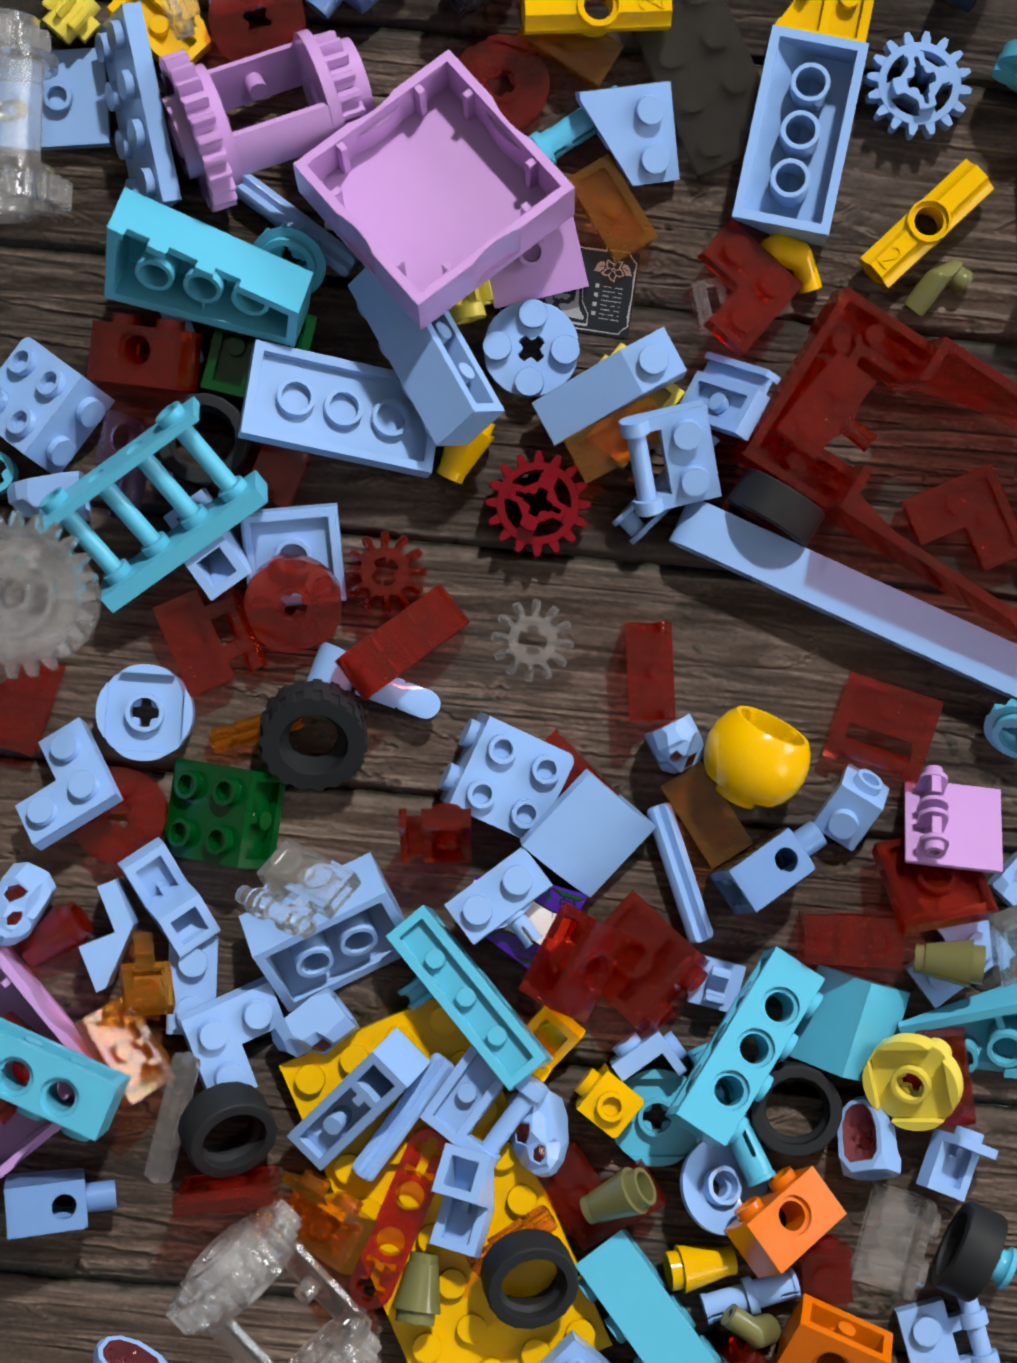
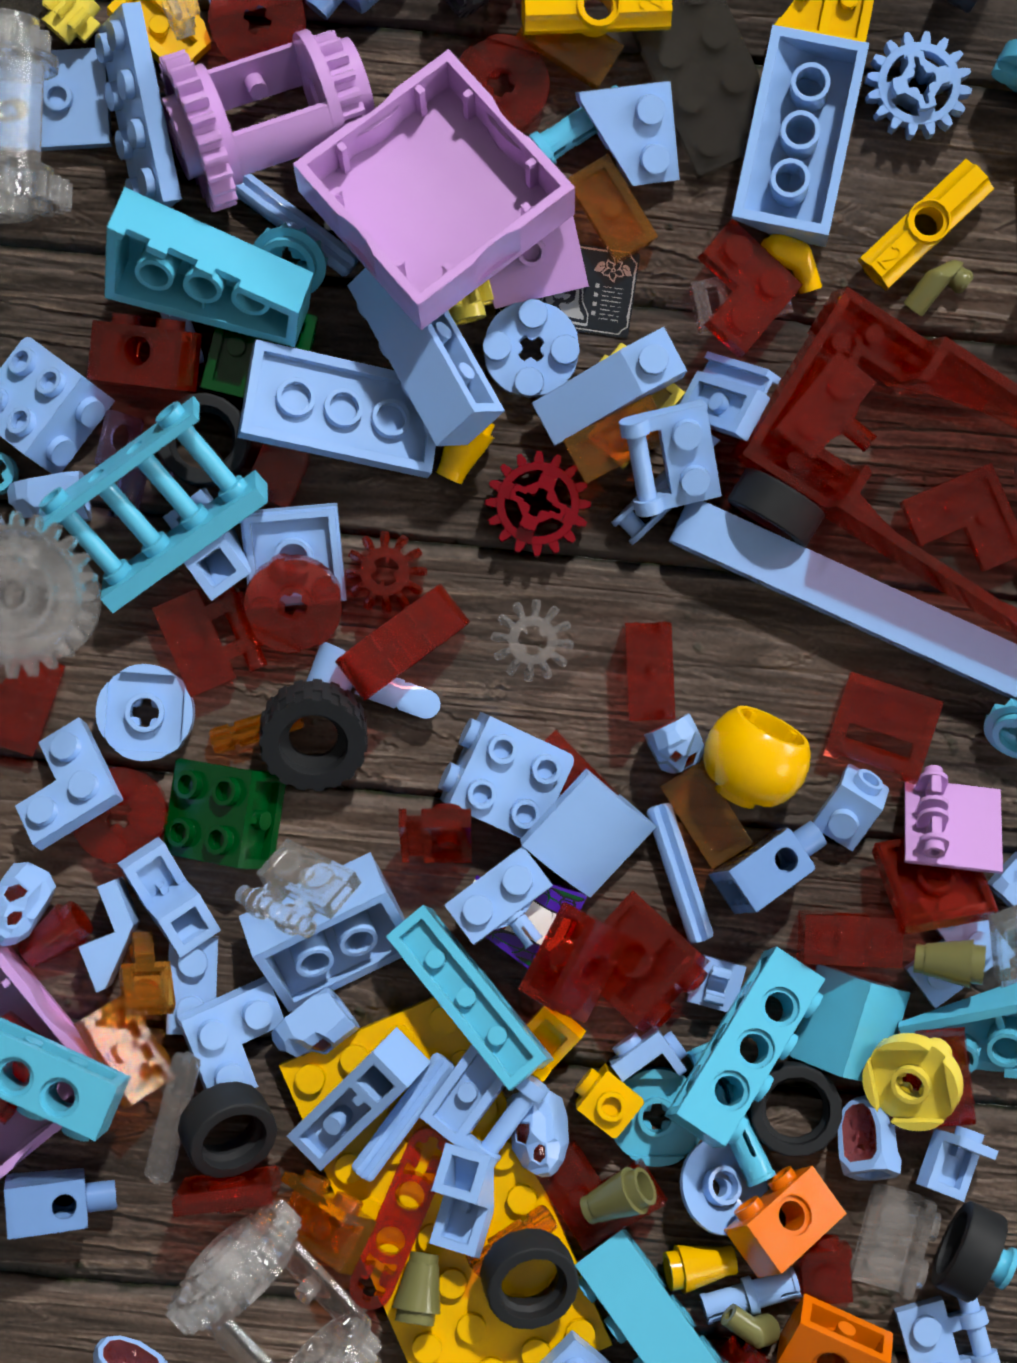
medium azure bush [397,975,434,1011] -> none

